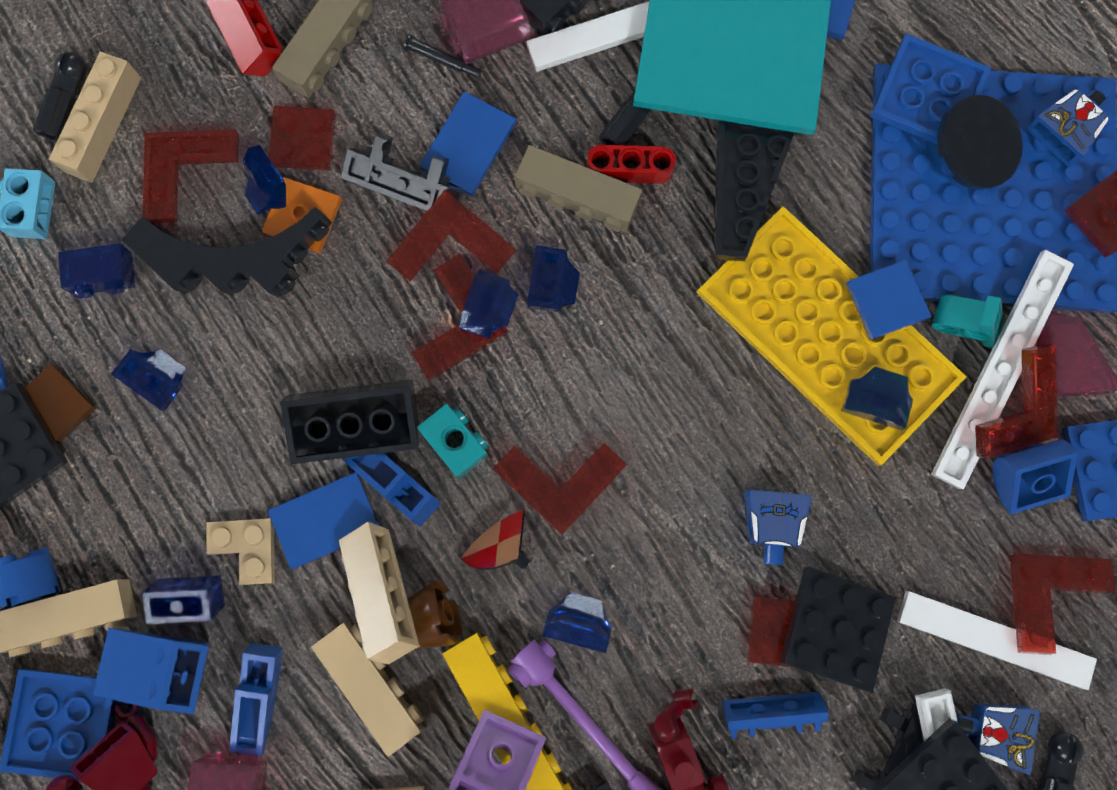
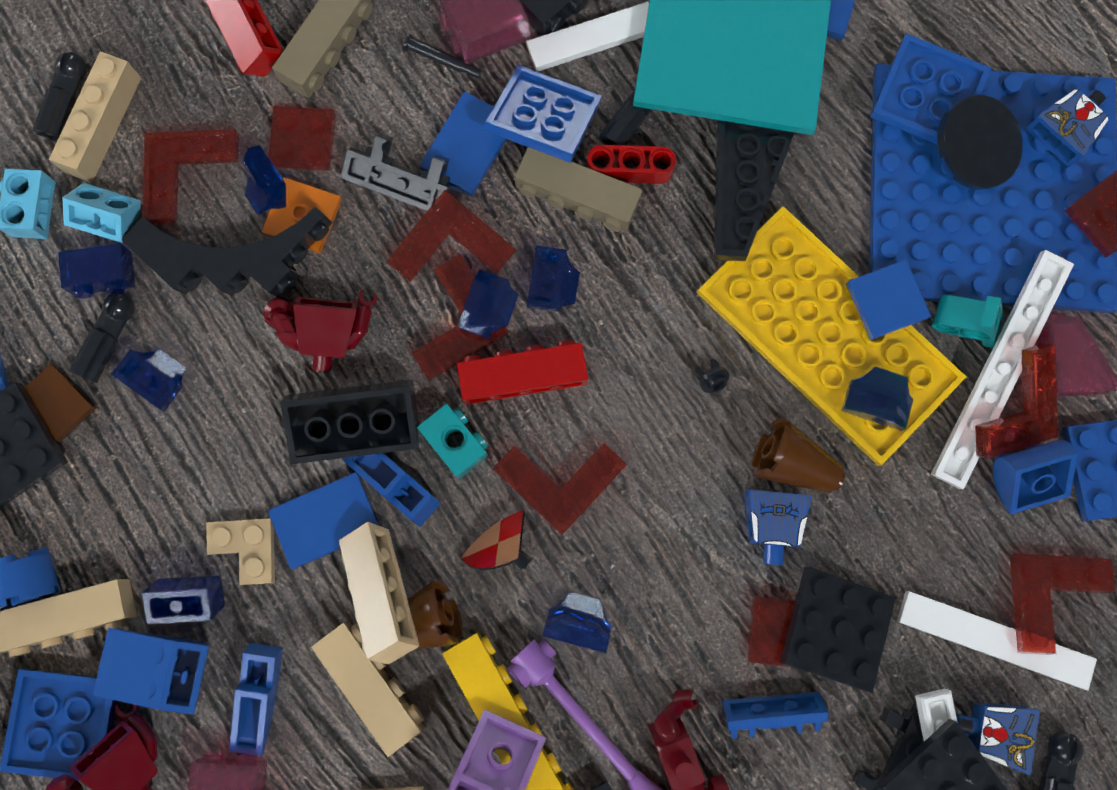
none -> medium azure brick [62,183,141,243]
none -> black piece [69,292,135,383]
none -> dark red torso [263,290,377,372]
none -> red brick [457,340,588,405]
none -> plate [484,65,602,163]
none -> black plate [696,359,730,393]
none -> reddish brown cone [751,418,845,493]

